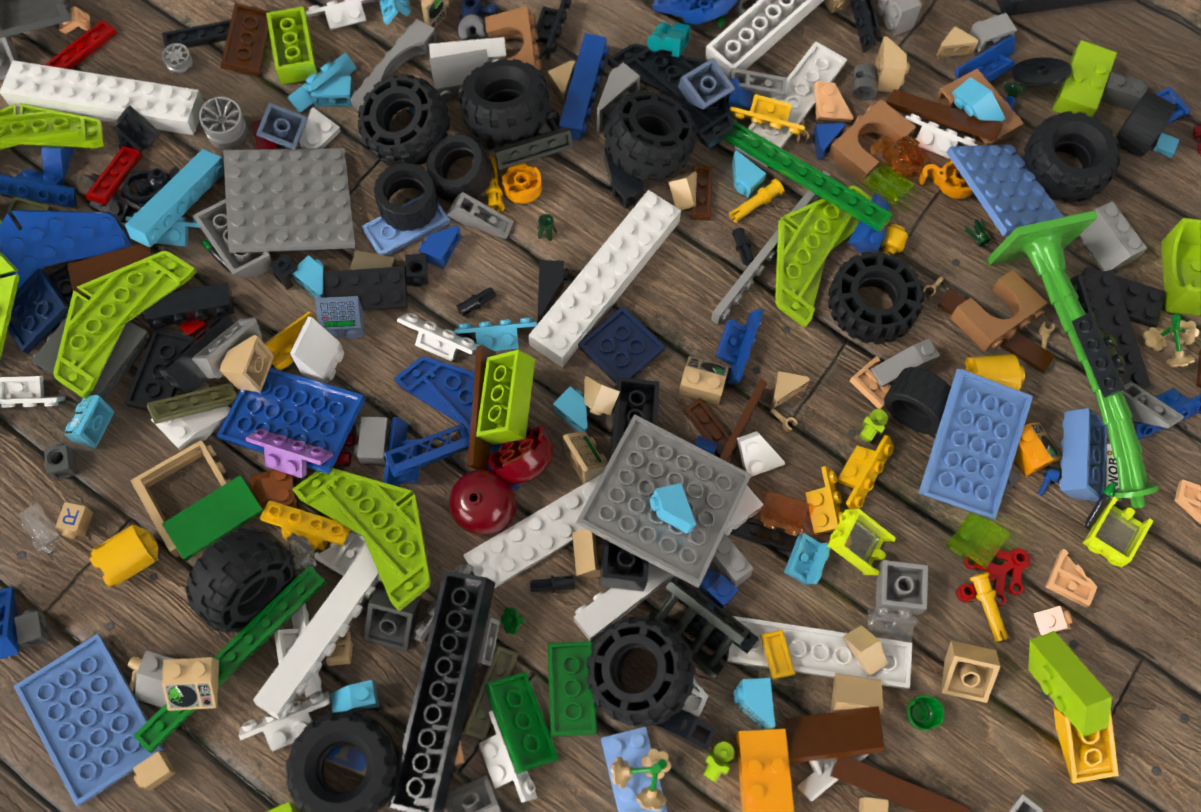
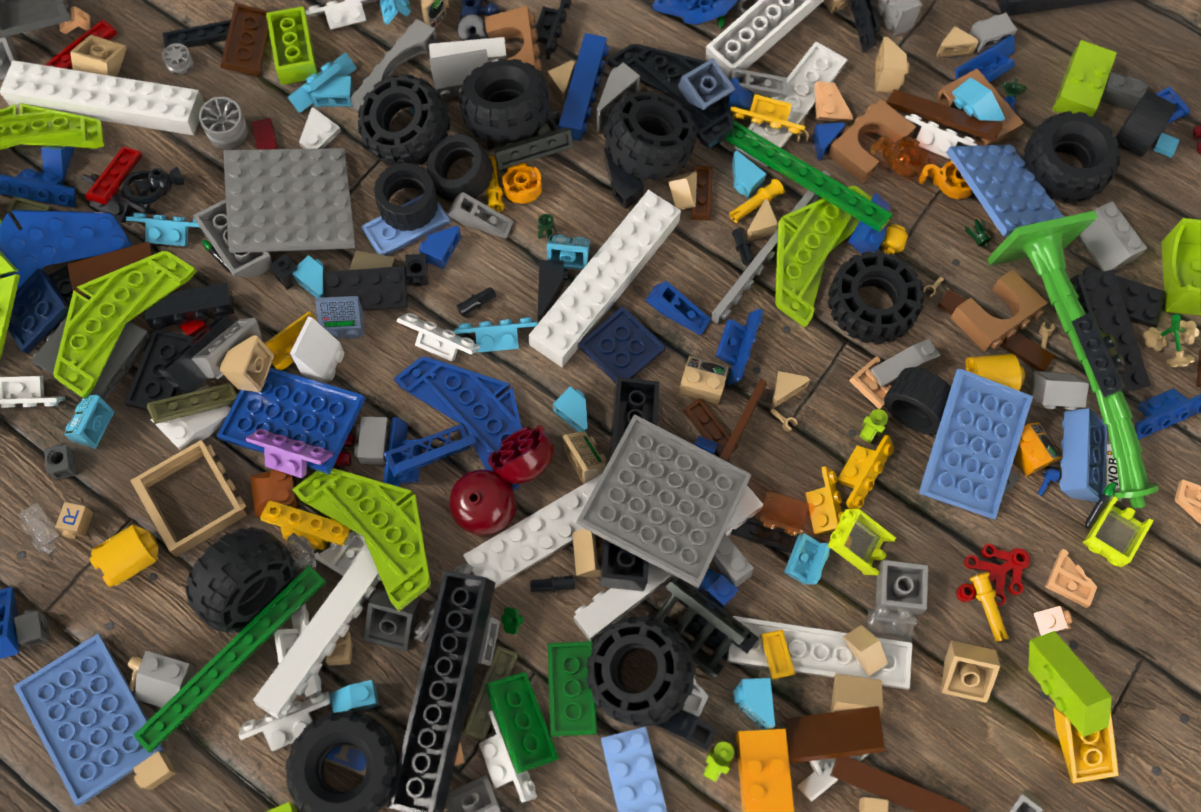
black slope [113,105,161,151] -> none
medium azure brick [125,149,224,247] -> none
green tile [162,475,264,561] -> none
tan slope [162,657,219,711] -> none
sand blue slope [256,102,307,150] -> none
reddish brown tile [467,345,496,470] -> none
lime brick [476,349,535,445] -> none
tan slope [584,376,620,416] -> none
tan plant [611,748,671,811] -> none
teal legs [647,22,690,57] -> none
medium azure slope [650,483,696,533] -> none
white wing [737,431,785,477] -> none
dark grey wheel [852,64,878,100] -> none
clear neon green slope [862,162,914,206] -> none
green hair [905,695,945,731] -> none
clear neon green slope [946,513,1011,569] -> none
black piece [1012,57,1072,86] -> none
light grey slope [1122,381,1184,428] -> none
none -> tan slope [70,35,126,77]
none -> medium azure slope [547,235,590,270]
none -> blue slope [645,281,711,335]
none -> tan slope [746,199,778,241]
none -> light grey piece [1029,371,1089,410]

